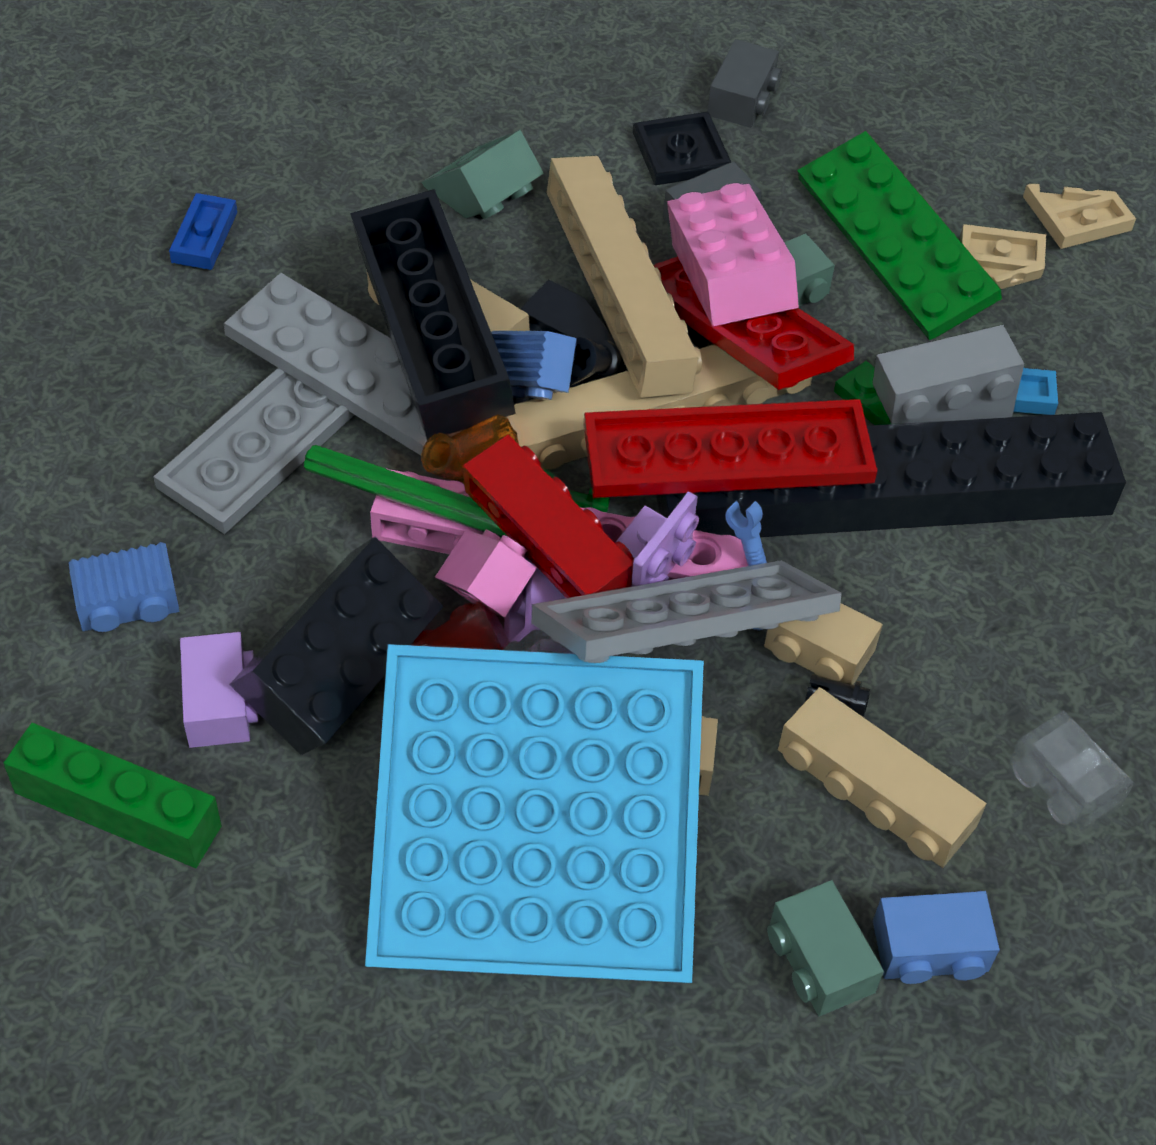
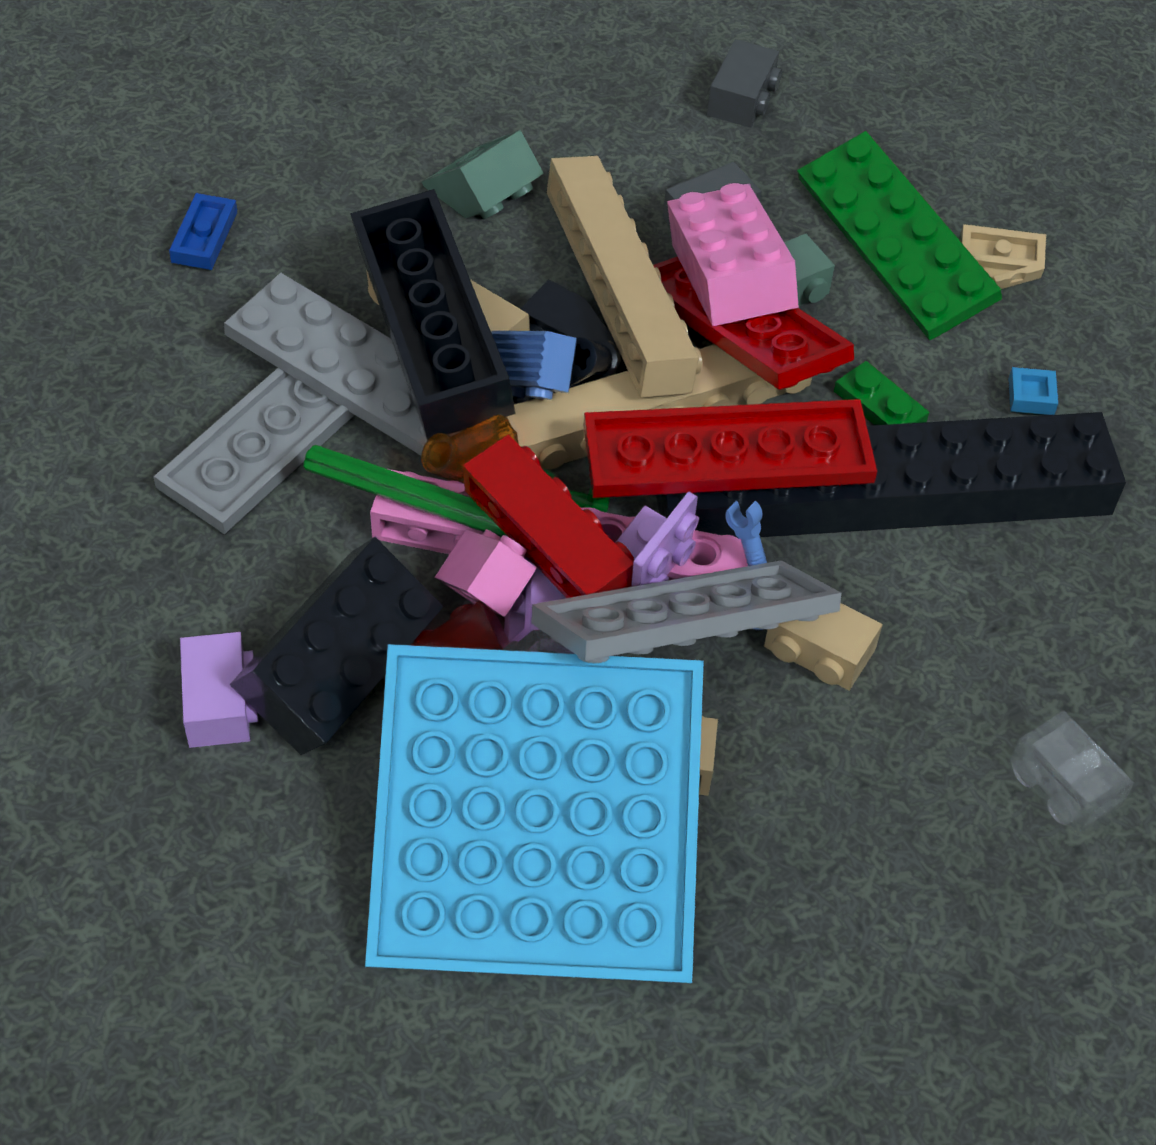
green brick [3,722,222,868] -> none
medium blue brick [69,542,180,632] -> none
black tile [633,112,731,186] -> none
sand green brick [767,880,884,1016] -> none
tan brick [778,687,987,868] -> none
black pin [805,674,870,717] -> none
light grey wedge [873,325,1024,424] -> none
medium blue brick [873,891,1000,984] -> none
tan wing [1023,184,1136,249] -> none

